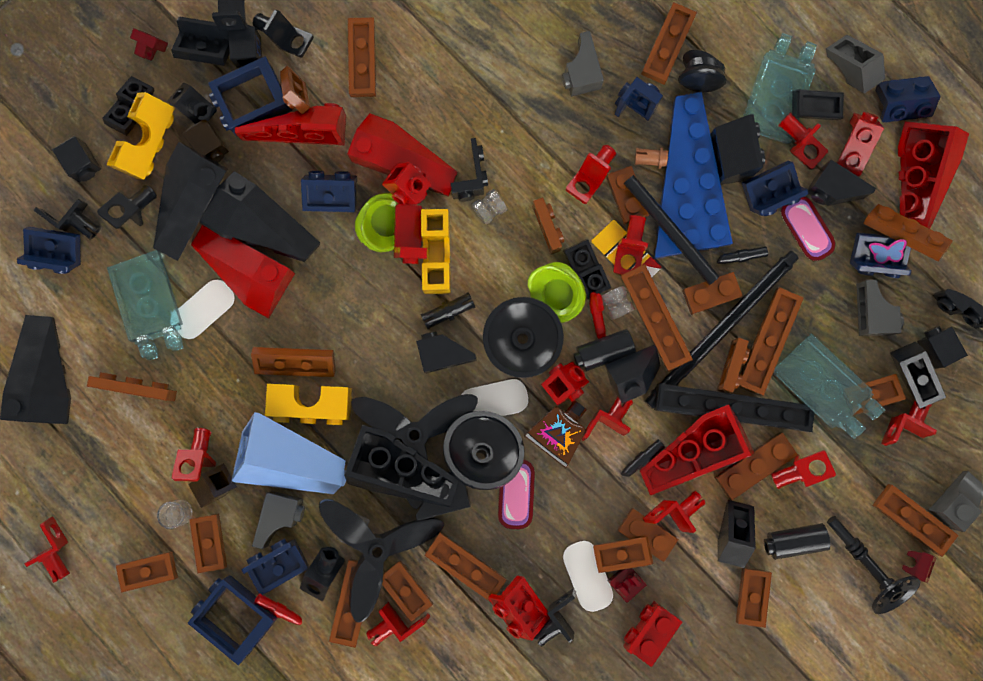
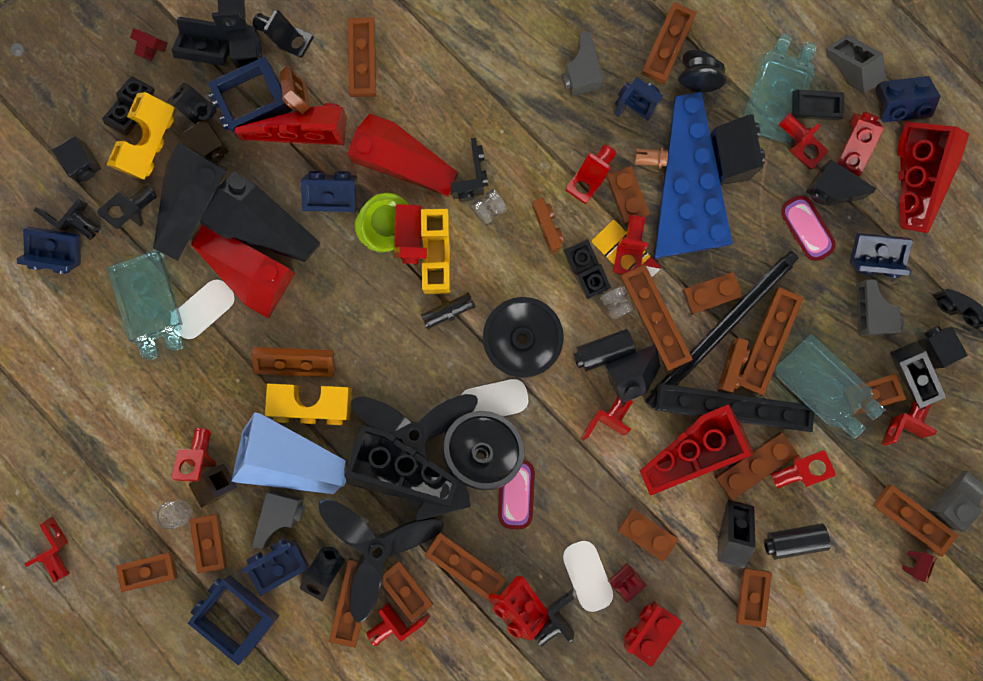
black wedge [0,315,71,424] -> none
dark orange plate [87,372,177,401] -> none
red piece [254,593,302,625] -> none
red brick [382,162,431,206] -> none
black slope [416,332,477,374] -> none
reddish brown torso [524,401,587,468] -> none
lime piece [528,262,586,323] -> none
red brick [541,362,589,406] -> none
red piece [589,292,606,339] -> none
dark orange plate [593,536,654,573] -> none
black piece [620,439,665,477] -> none
black piece [624,175,720,285] -> none
red bracket [643,491,705,533] -> none
black piece [717,246,768,264] -> none
dark blue bracket [741,161,808,216] -> none
black dish [827,516,921,614] -> none
dark orange plate [864,204,953,262] -> none
medium blue sticker [869,239,907,264] -> none

